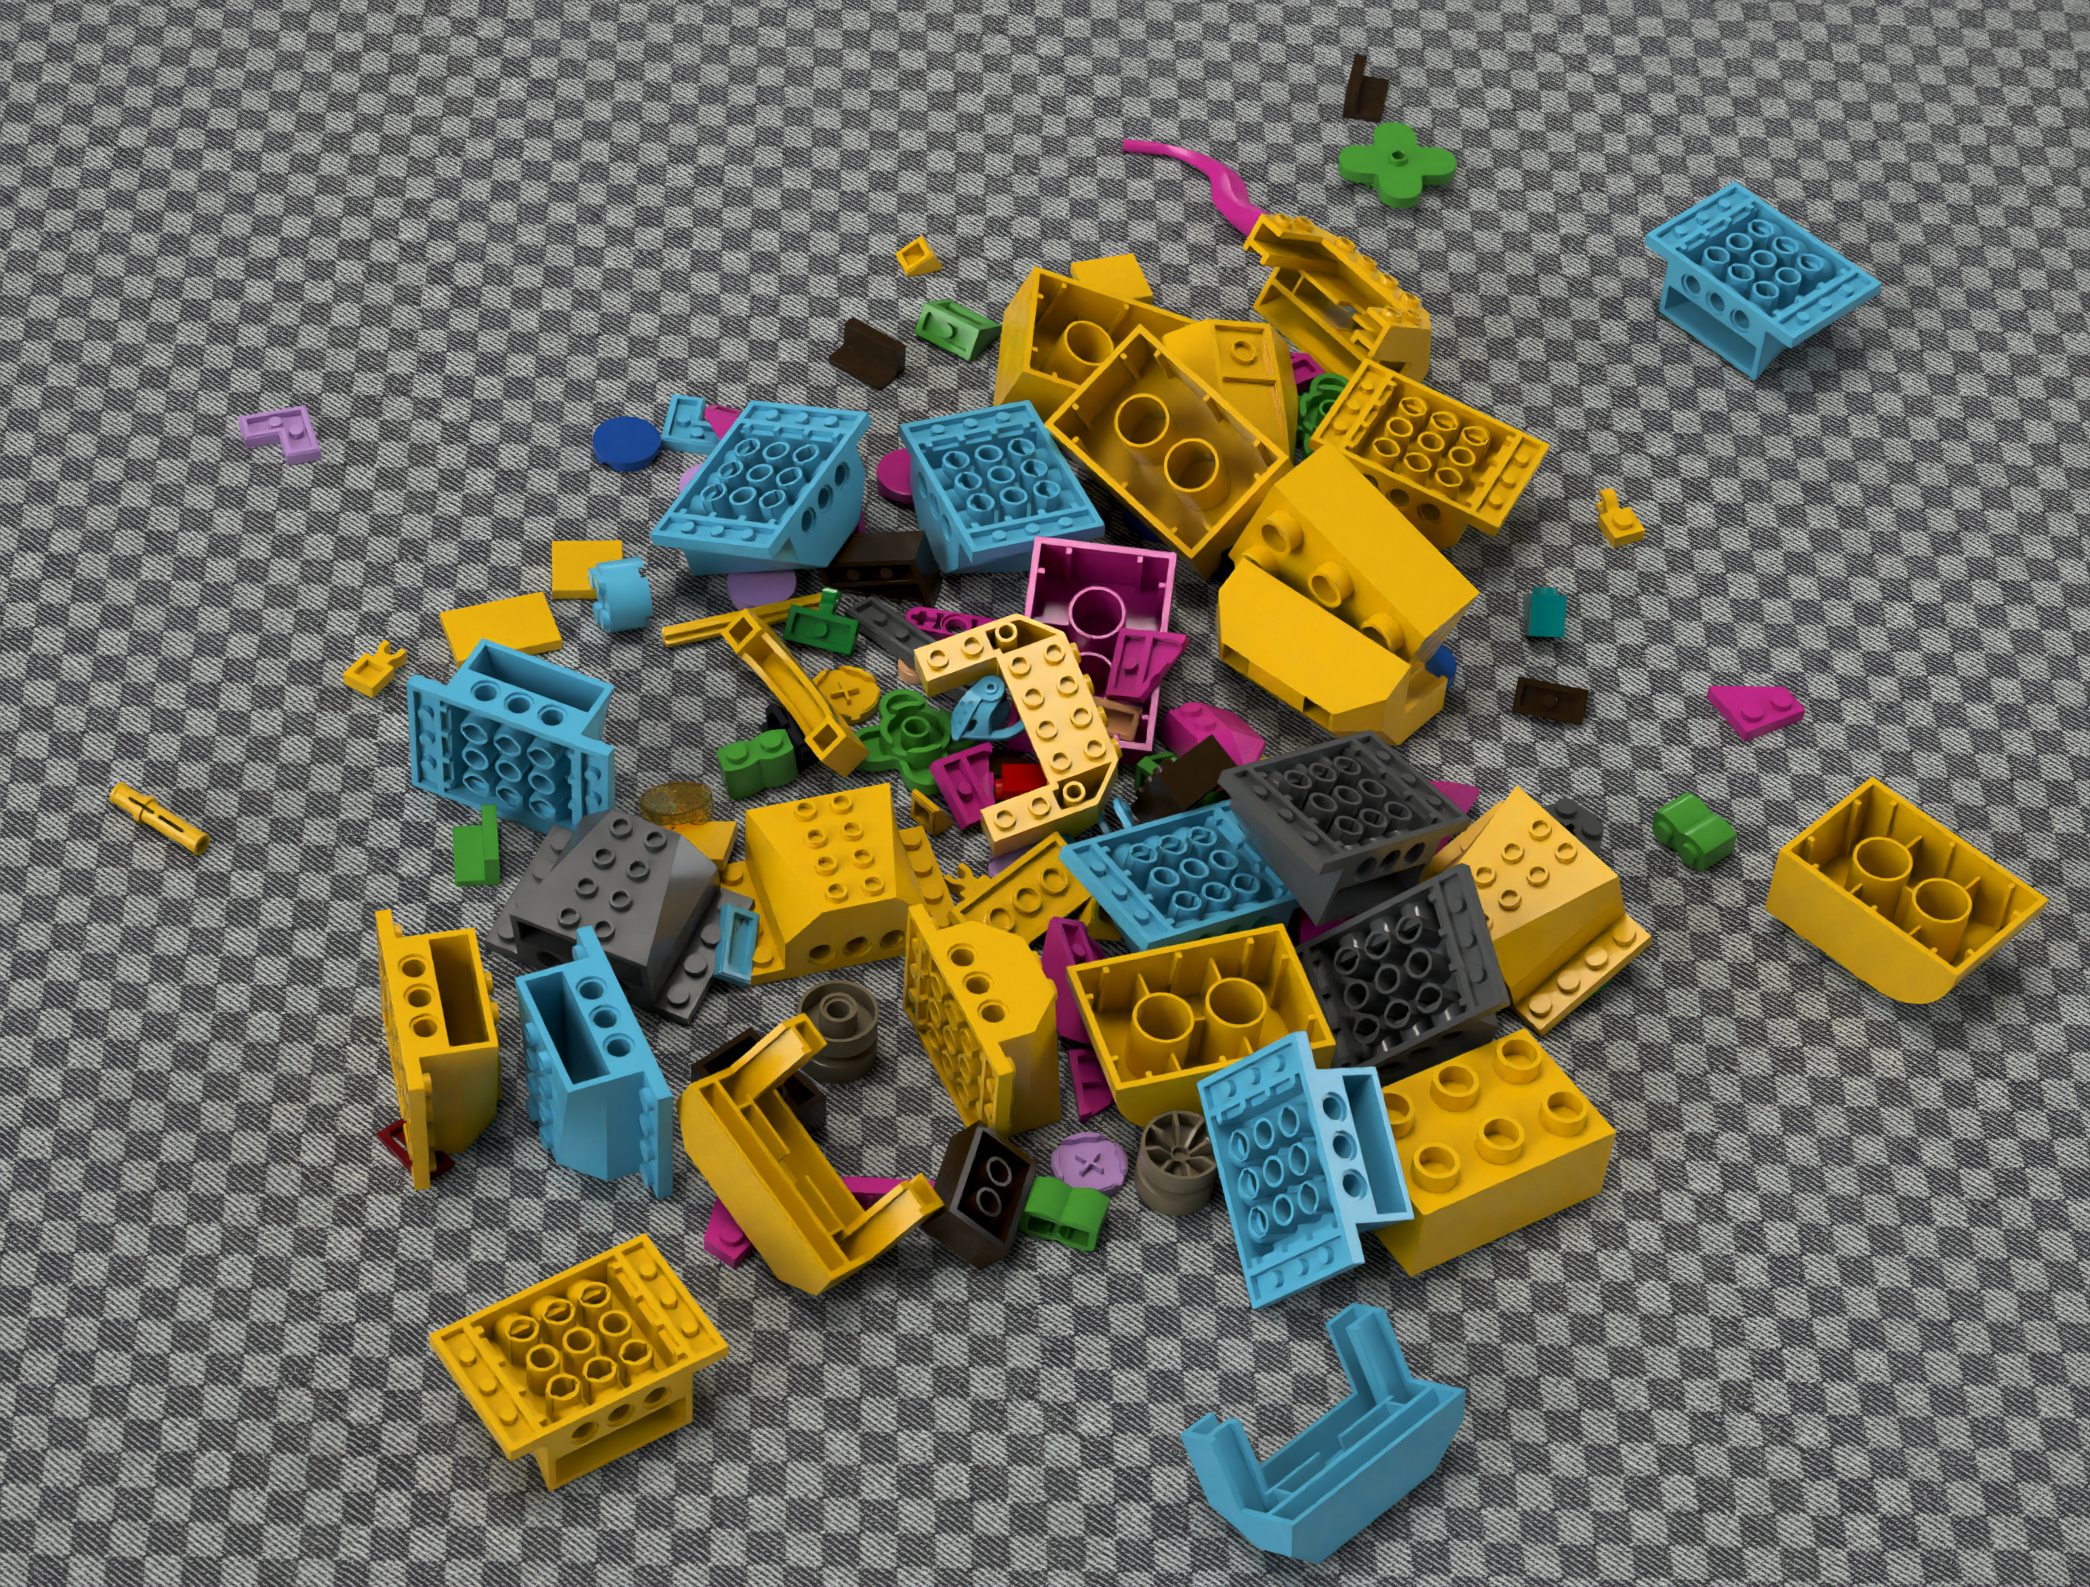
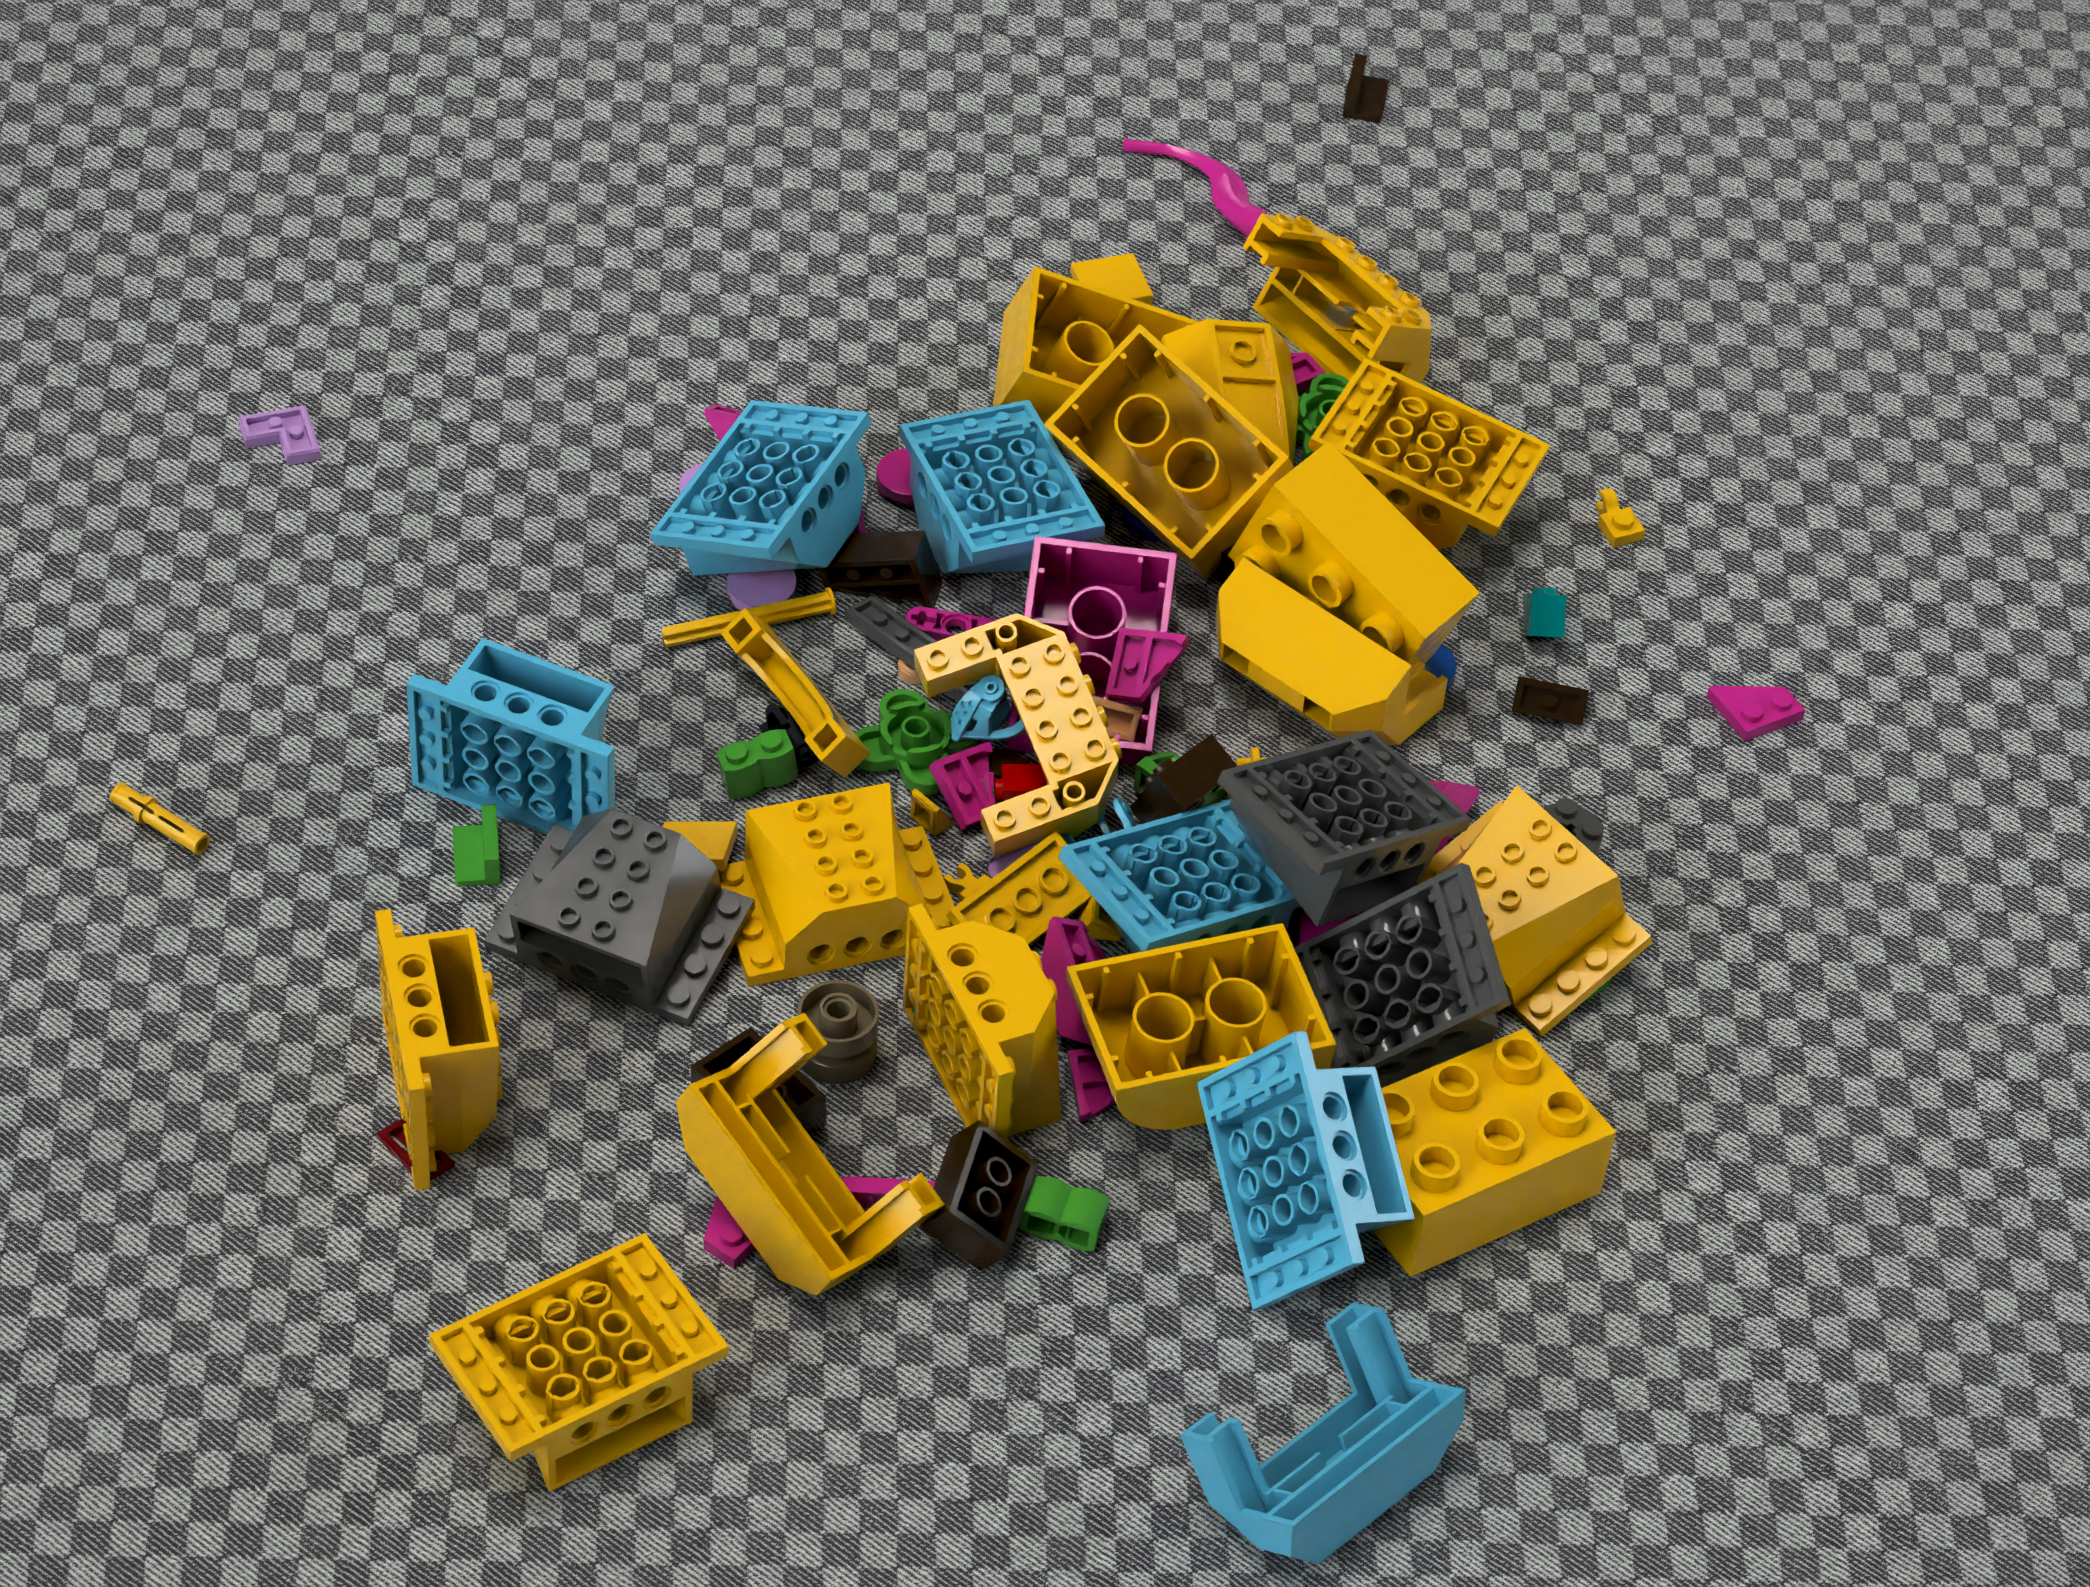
yellow plate [343,640,407,699] -> none
yellow tile [439,591,562,670] -> none
medium azure wedge [515,925,673,1199] -> none
yellow tile [552,540,623,599] -> none
medium azure brick [588,556,653,633] -> none
blue tile [593,416,660,472] -> none
clear yellow tile [639,781,714,830] -> none
medium azure tile [661,394,720,455] -> none
medium azure tile [713,903,760,987] -> none
green plate [782,587,861,656] -> none
yellow tile [812,665,881,725] -> none
dark brown panel [829,317,906,391] -> none
yellow slope [895,236,943,277] -> none
bright green tile [914,299,1002,360] -> none
lavender tile [1051,1132,1128,1198] -> none
dark tan wheel [1134,1110,1218,1216] -> none
dark pink wedge [1157,702,1266,792] -> none
bright green plant [1338,122,1457,209] -> none
medium azure wedge [1644,181,1882,380] -> none
bright green brick [1652,792,1737,871] -> none
yellow brick [1765,777,2049,1004] -> none

